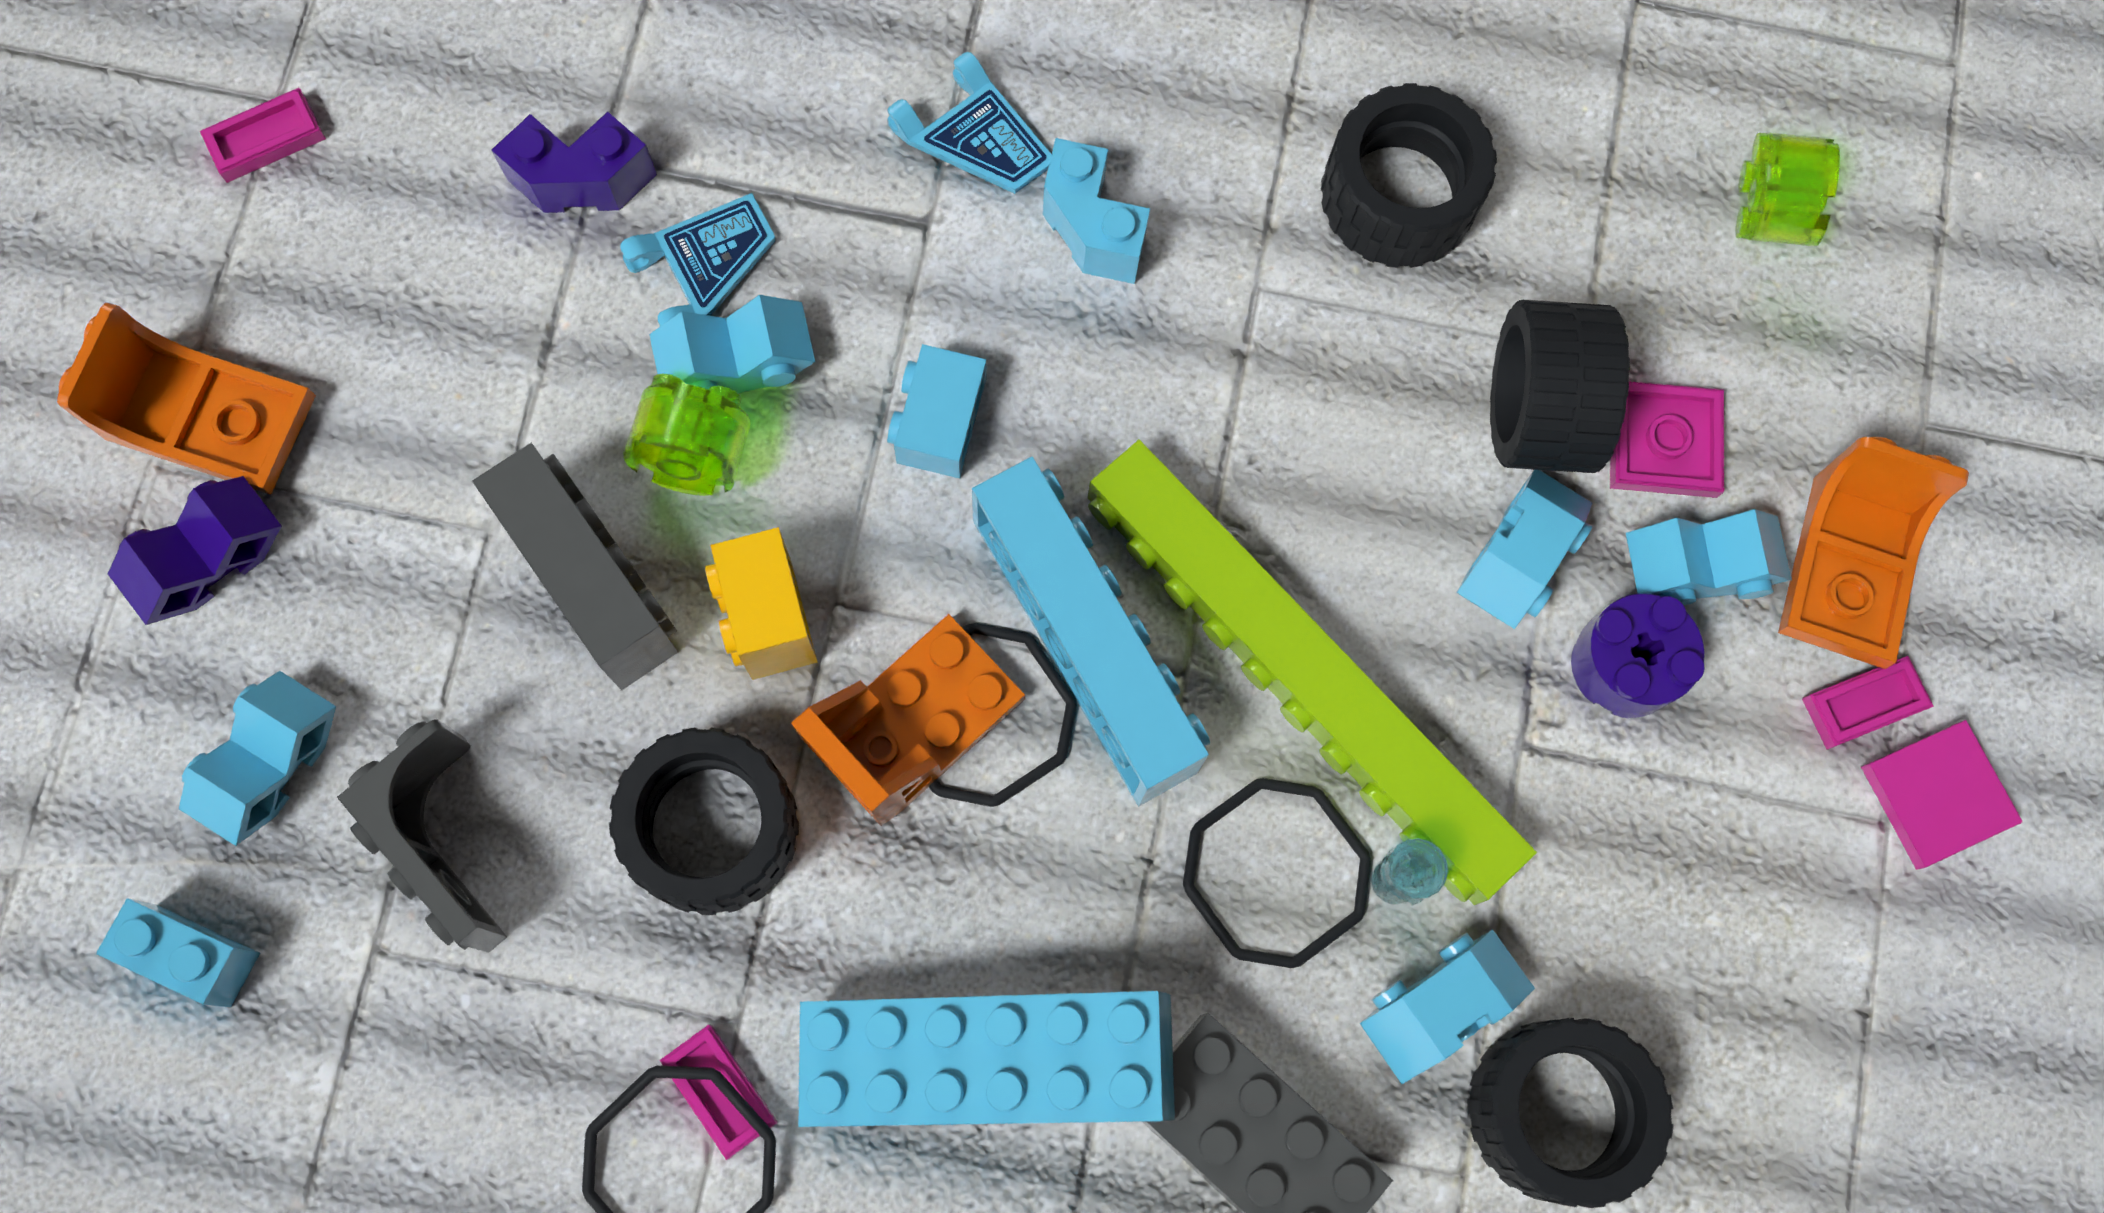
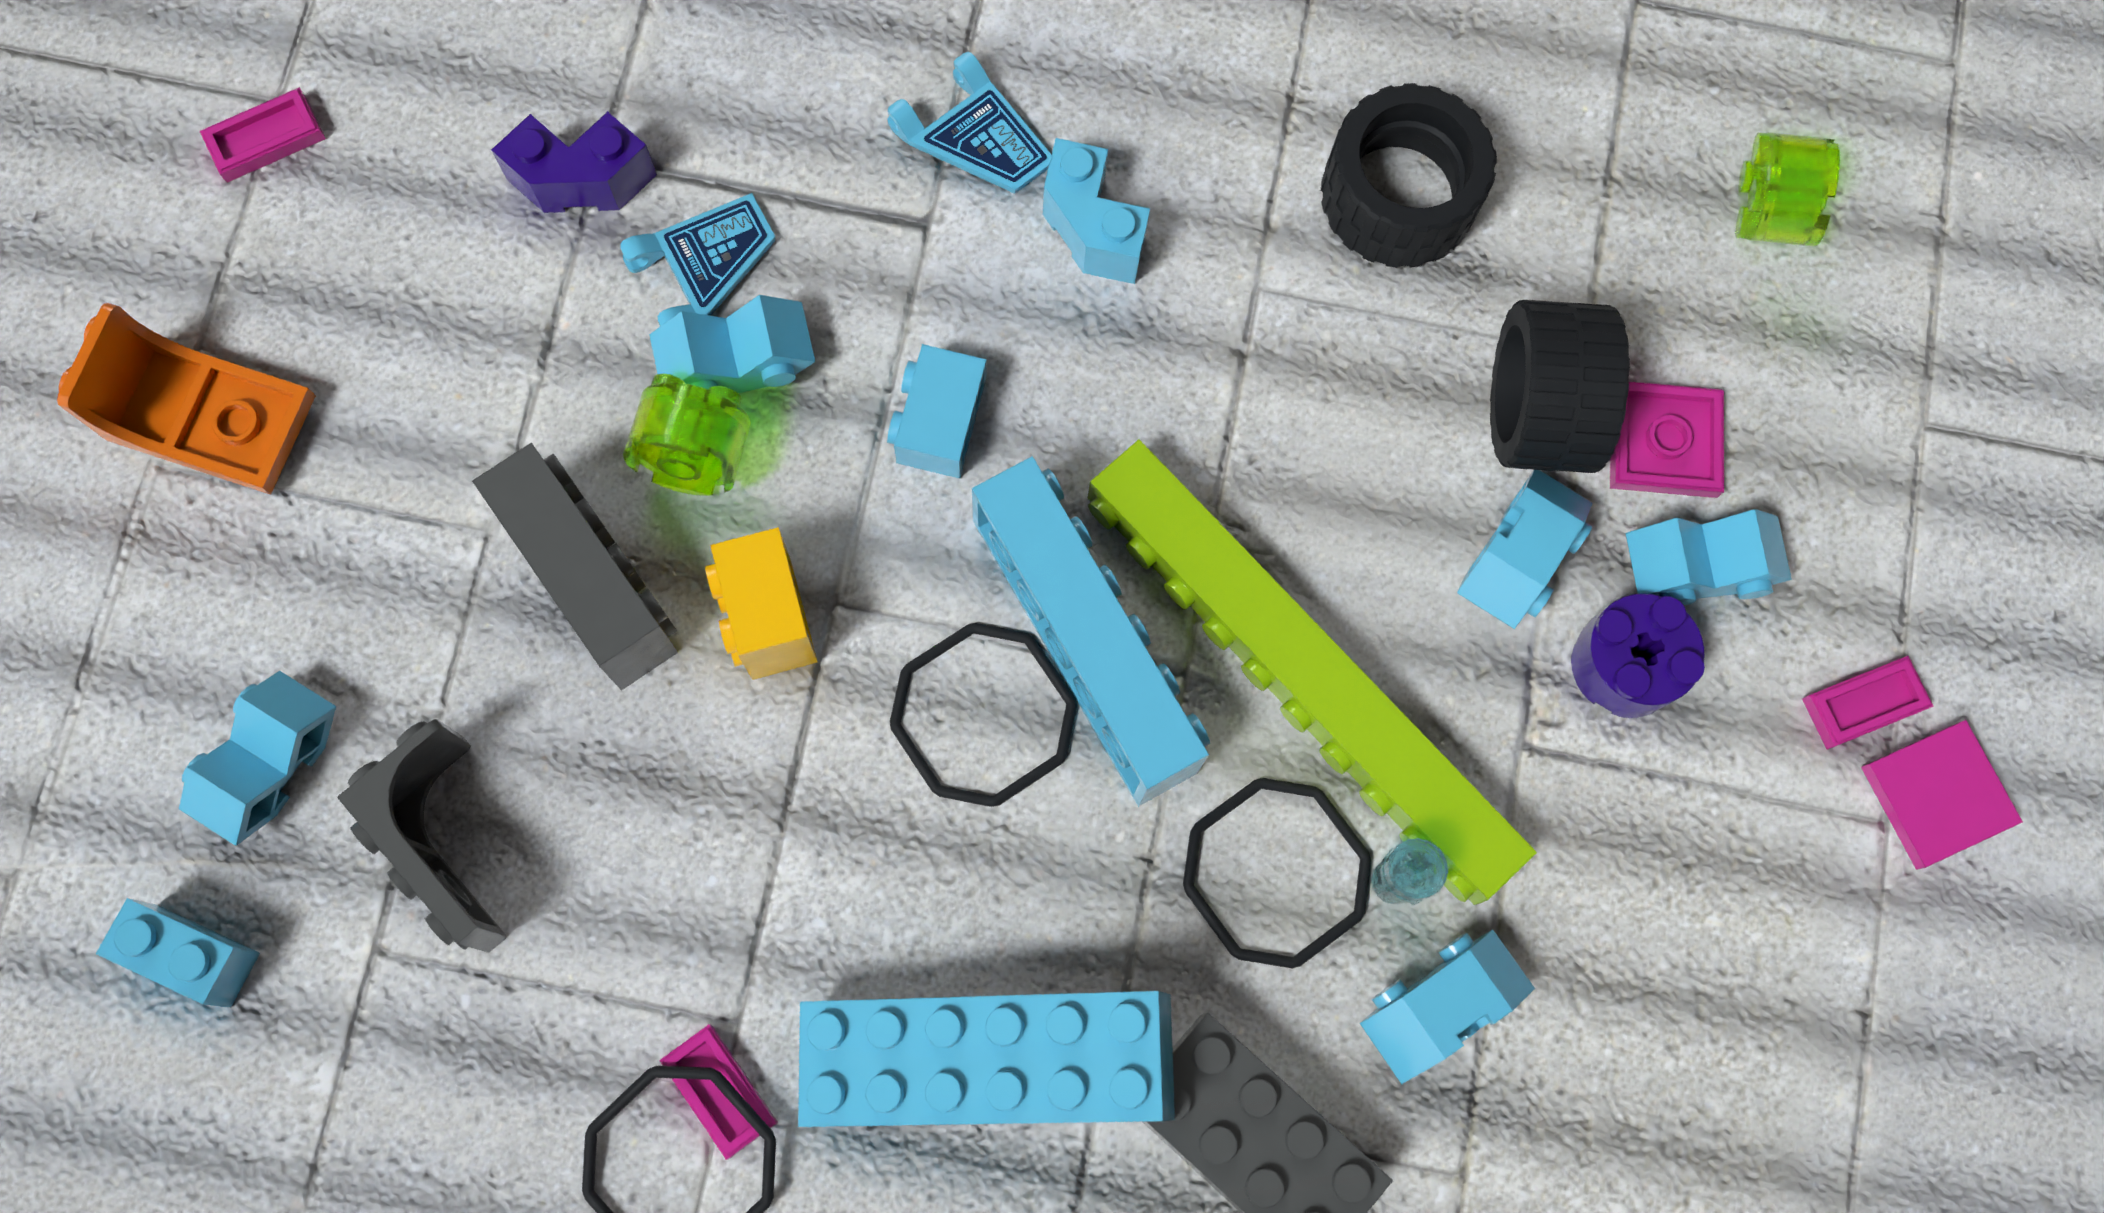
dark purple brick [107,476,282,625] -> none
black tyre [609,727,799,915] -> none
orange bracket [791,614,1025,826] -> none
black tyre [1467,1018,1674,1208] -> none
orange bracket [1778,437,1969,669] -> none

